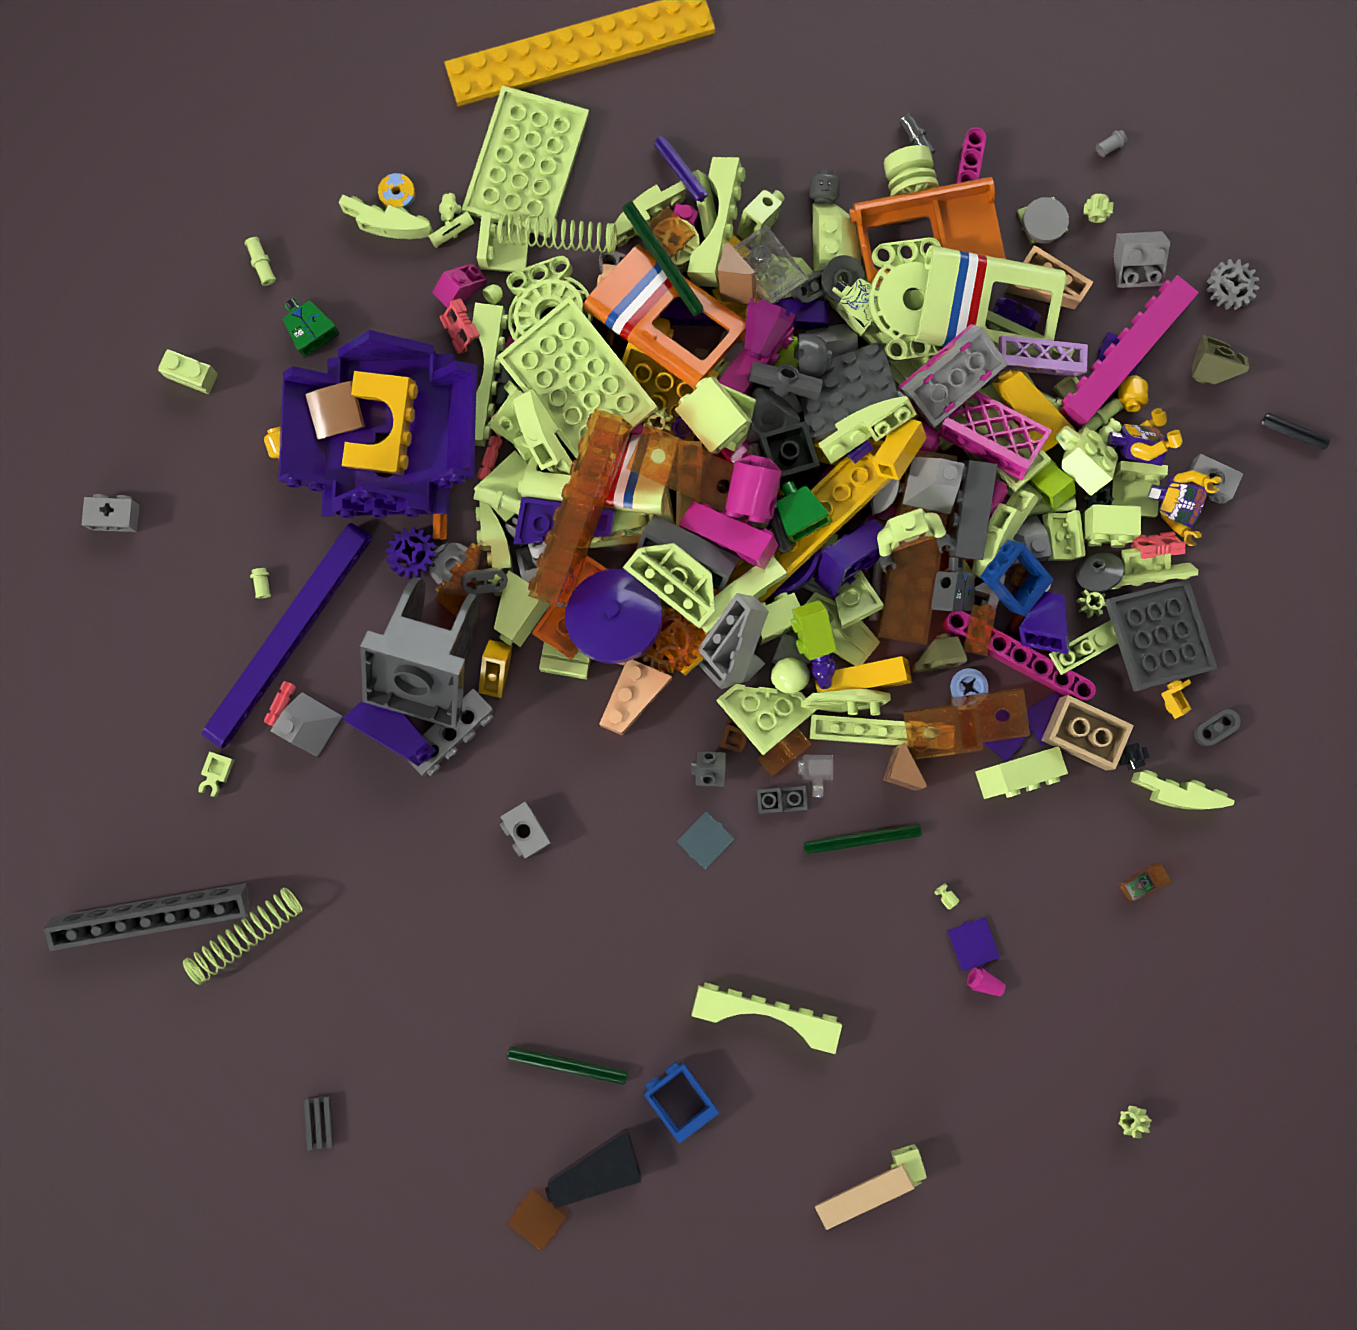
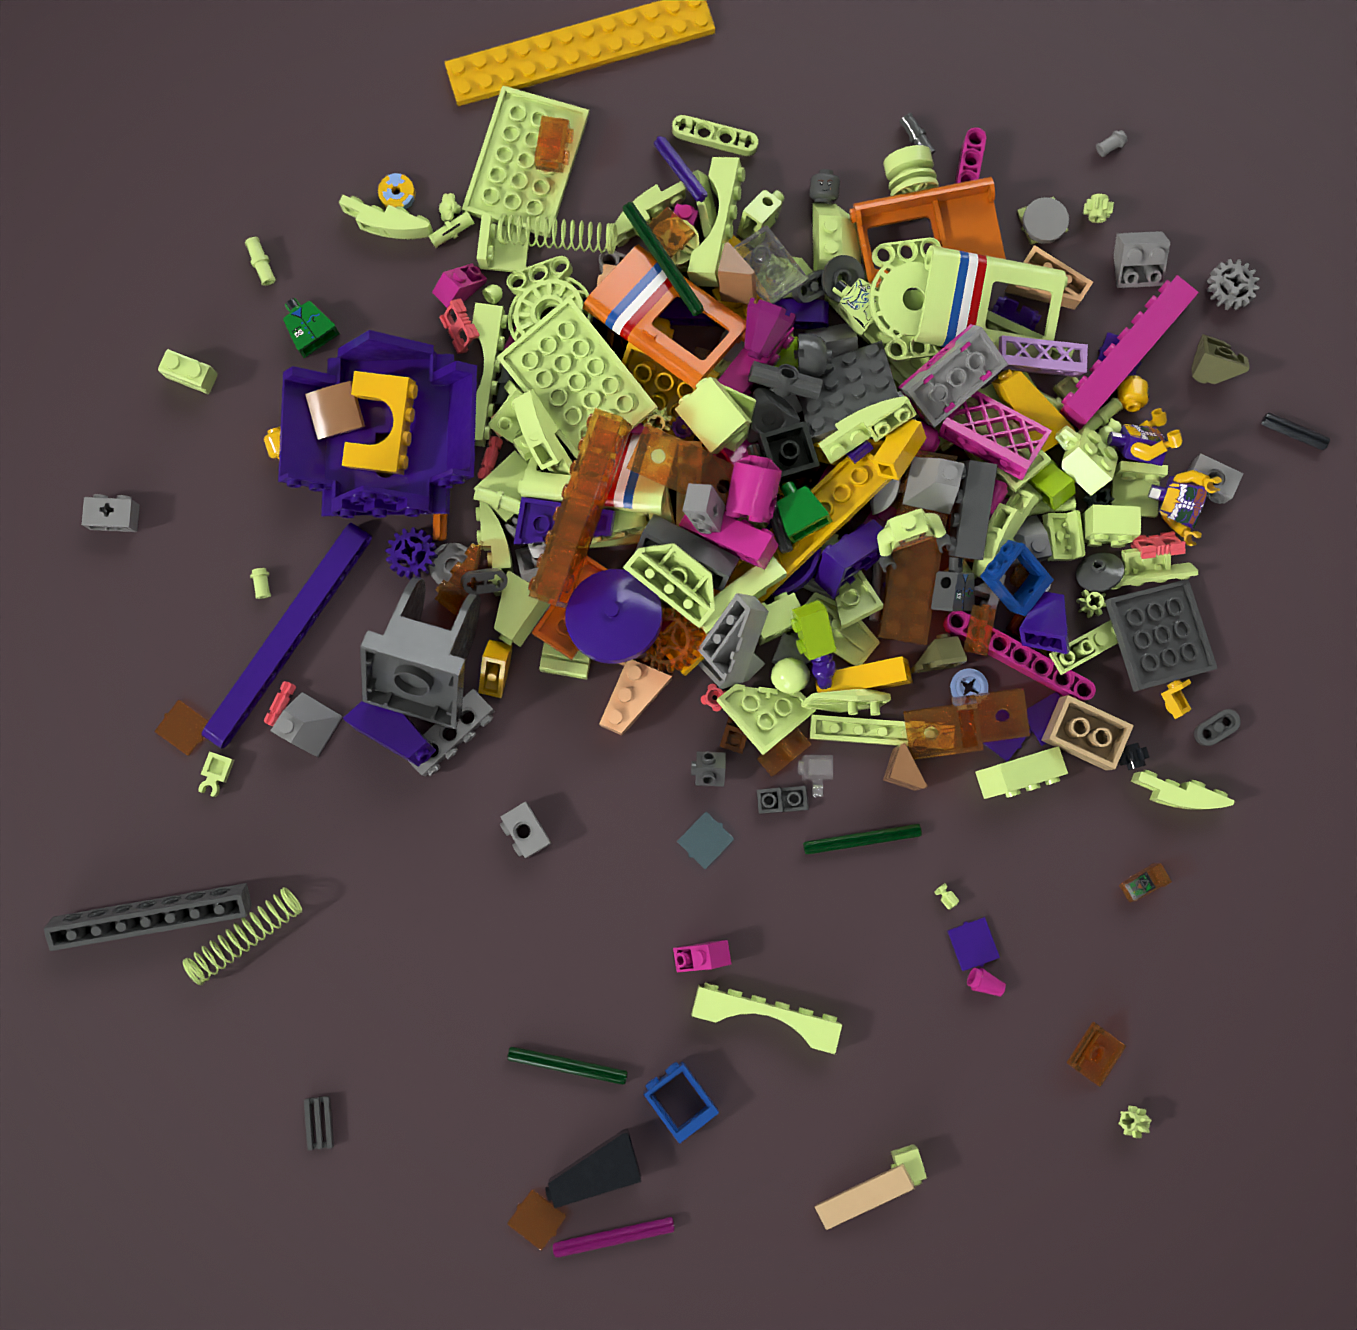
none -> clear orange piece [154,700,208,756]
none -> clear orange brick [534,116,574,173]
none -> magenta axle [553,1217,675,1258]
none -> yellowish green beam [672,115,758,156]
none -> dark pink slope [673,940,731,972]
none -> light grey brick [683,484,725,534]
none -> coral plate [701,684,726,712]
none -> clear orange slope [1067,1022,1126,1087]

